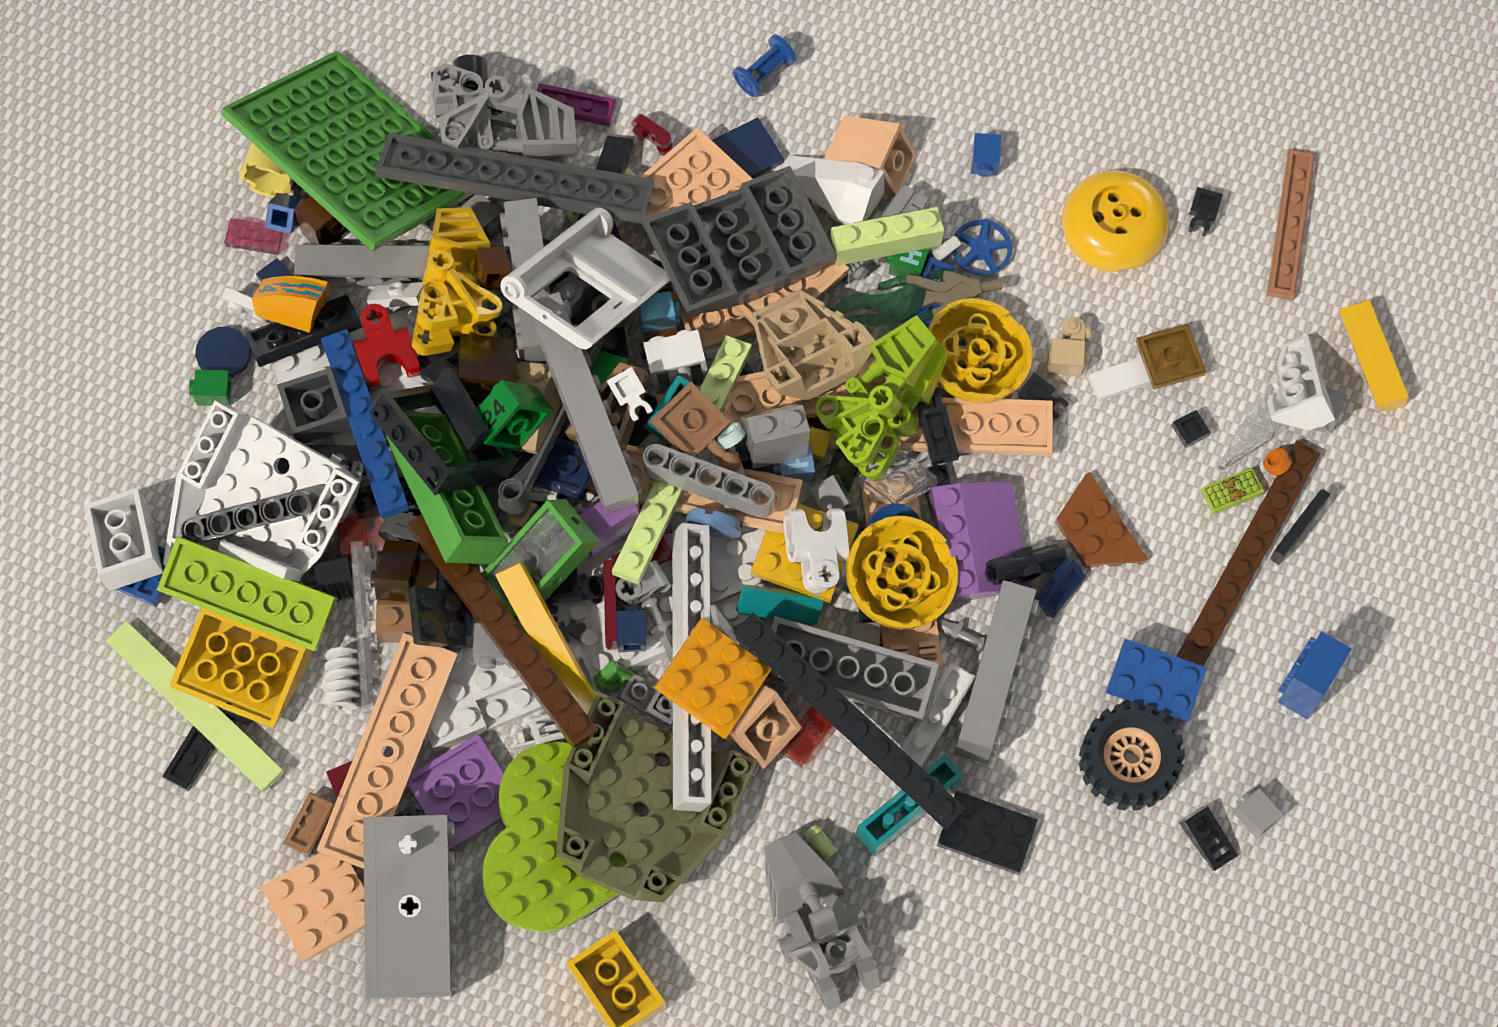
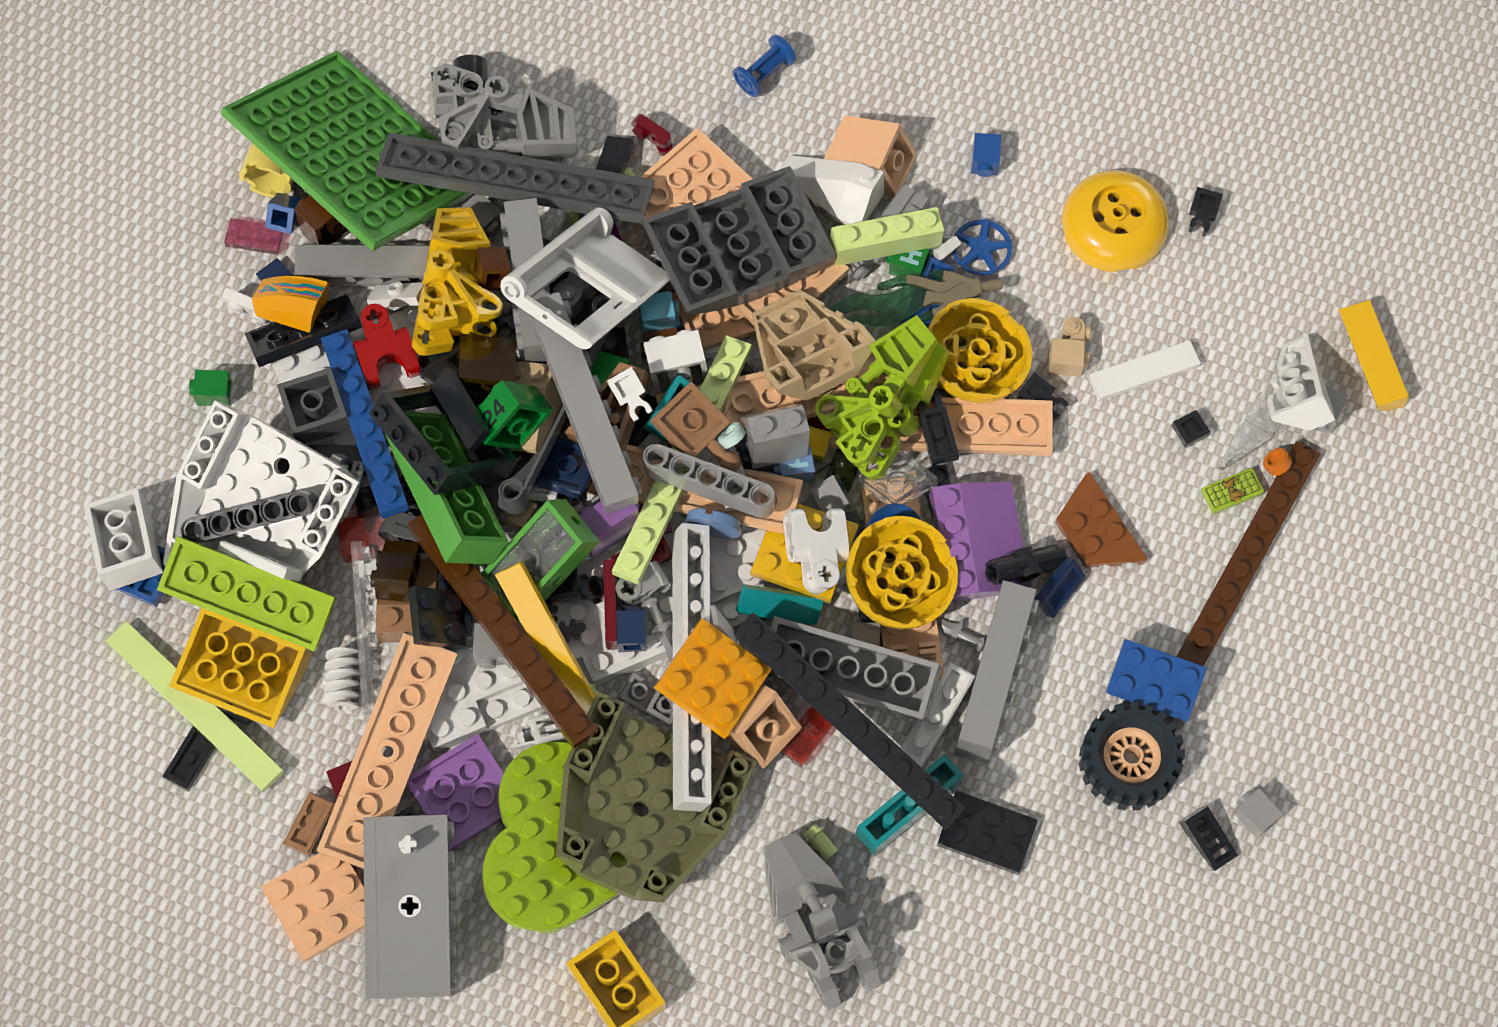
dark blue tile [195,327,251,379] -> none
black brick [309,555,357,602] -> none
magenta tile [537,83,616,127] -> none
bright green tile [593,660,634,692] -> none
dark blue tile [712,117,784,178] -> none
pearl gold tile [1135,324,1206,390] -> none
nougat tile [1266,149,1315,300] -> none
black tile [1270,489,1331,566] -> none
blue brick [1278,631,1352,720] -> none

